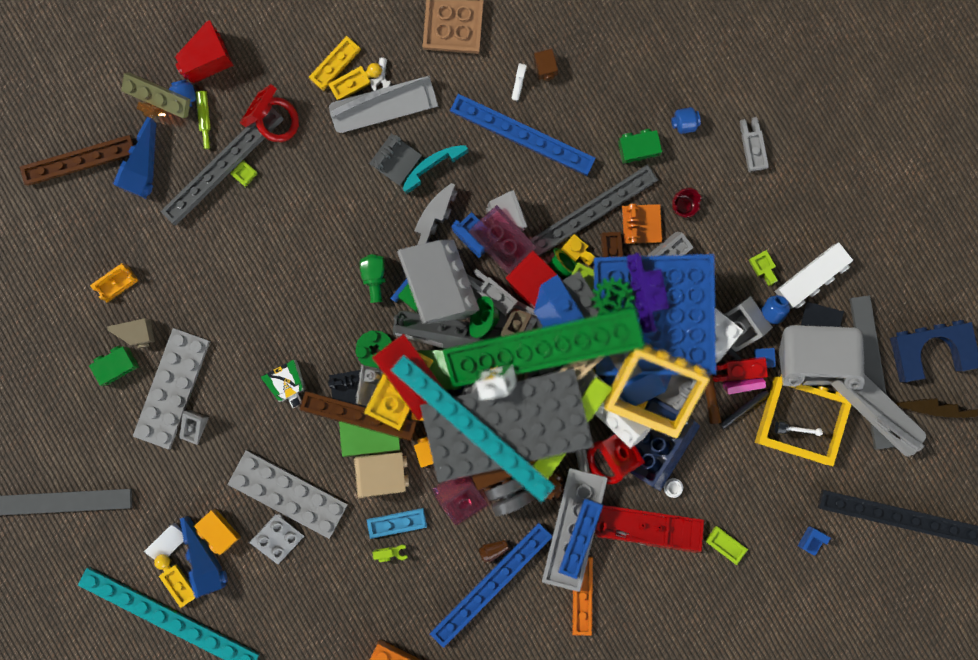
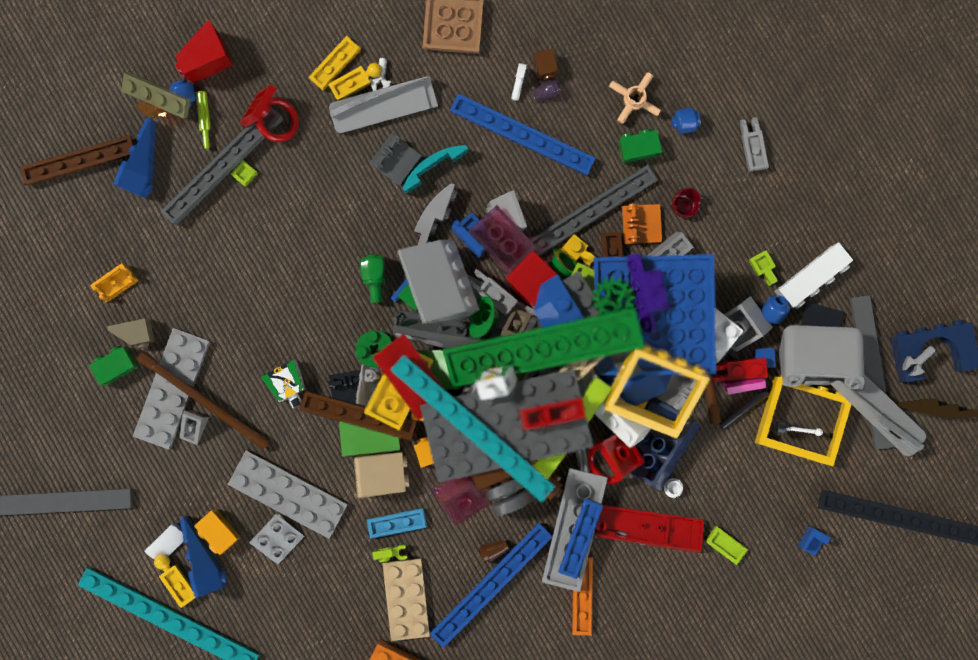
none -> reddish brown piece [136,351,270,450]
none -> tan plate [383,558,430,641]
none -> red slope [519,398,586,430]
none -> clear purple cone [532,79,561,101]
none -> light nougat bar [609,72,661,124]
none -> light grey bar [902,346,935,376]

